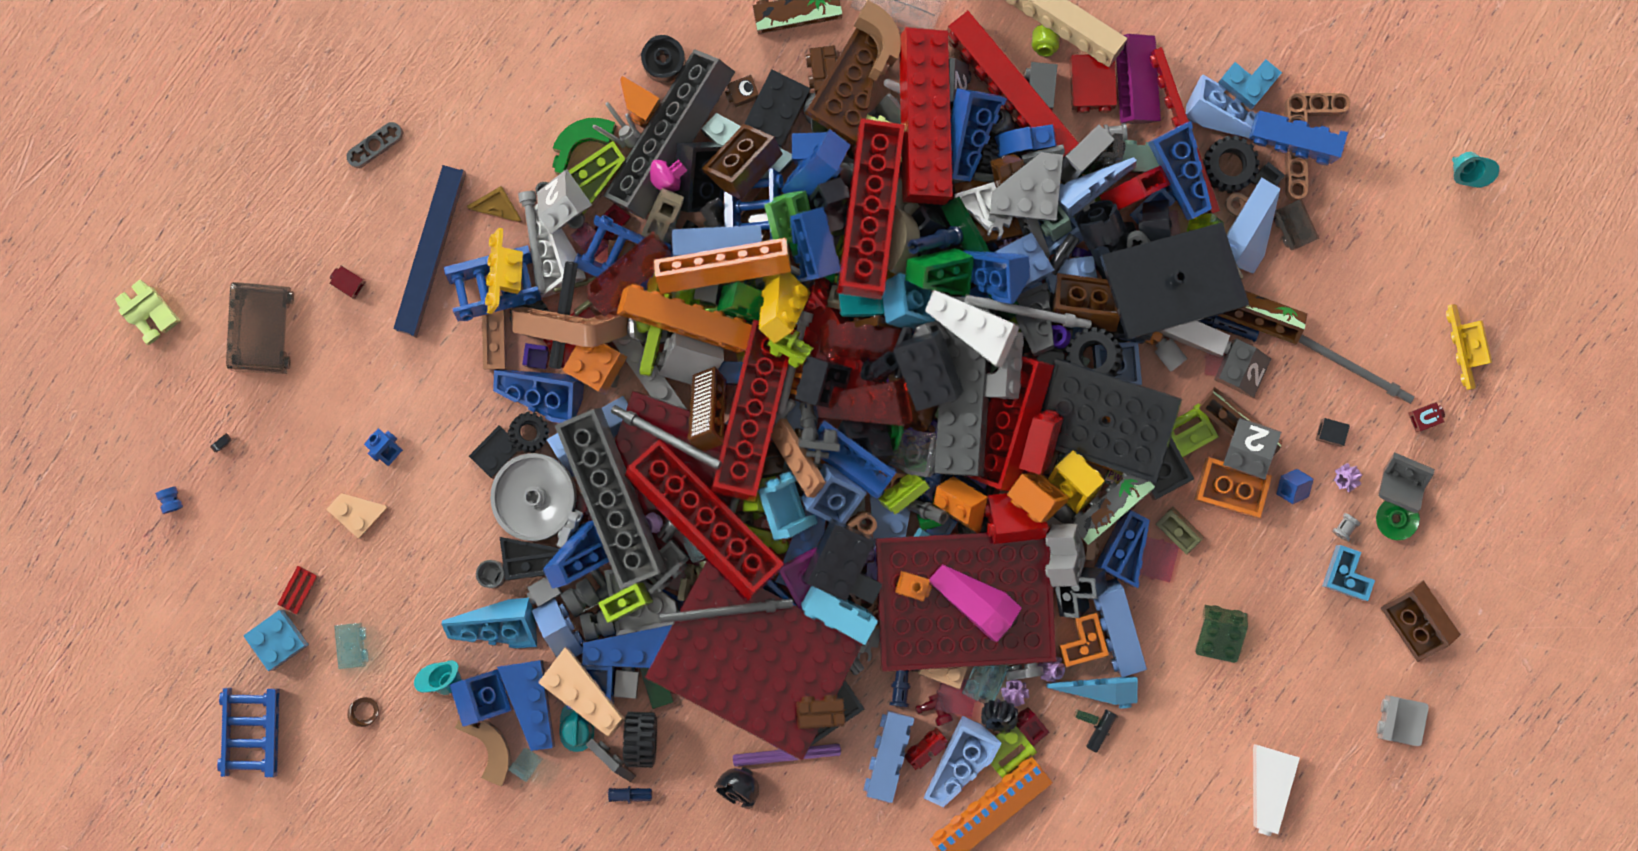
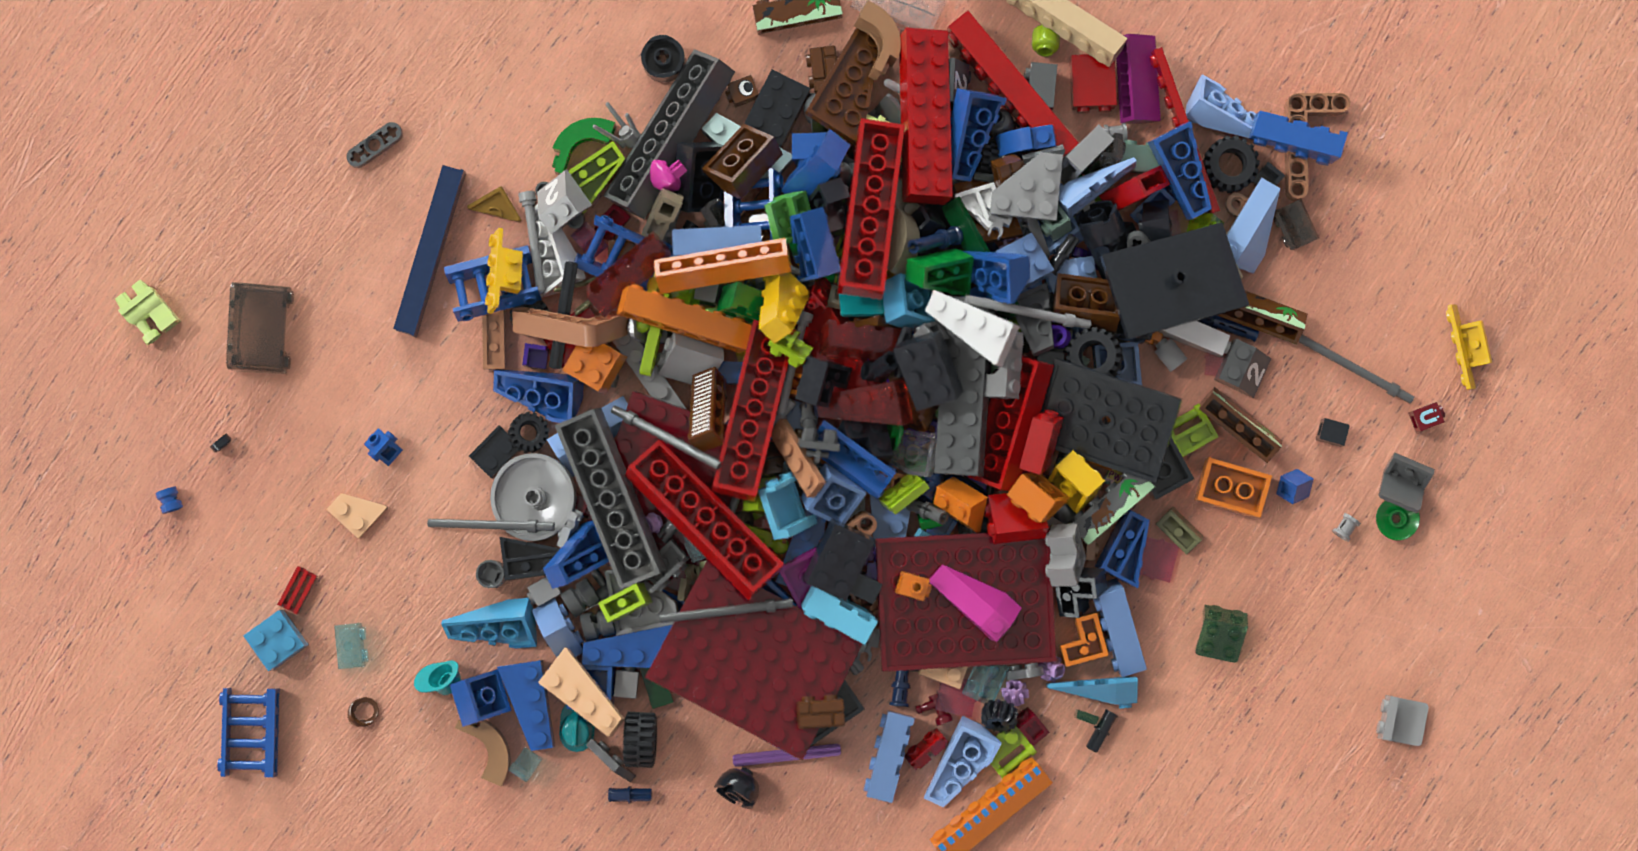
dark red brick [329,266,366,300] -> none
orange slope [620,76,661,127] -> none
dark azure brick [1218,59,1282,110] -> none
dark grey slope [1223,418,1282,479] -> none
white slope [1253,744,1300,836] -> none
dark azure brick [1322,545,1375,601] -> none
lavender gear [1334,463,1362,492] -> none
reddish brown slope [1381,580,1461,662] -> none
teal piece [1452,152,1500,188] -> none
none -> dark grey bar [427,519,555,533]

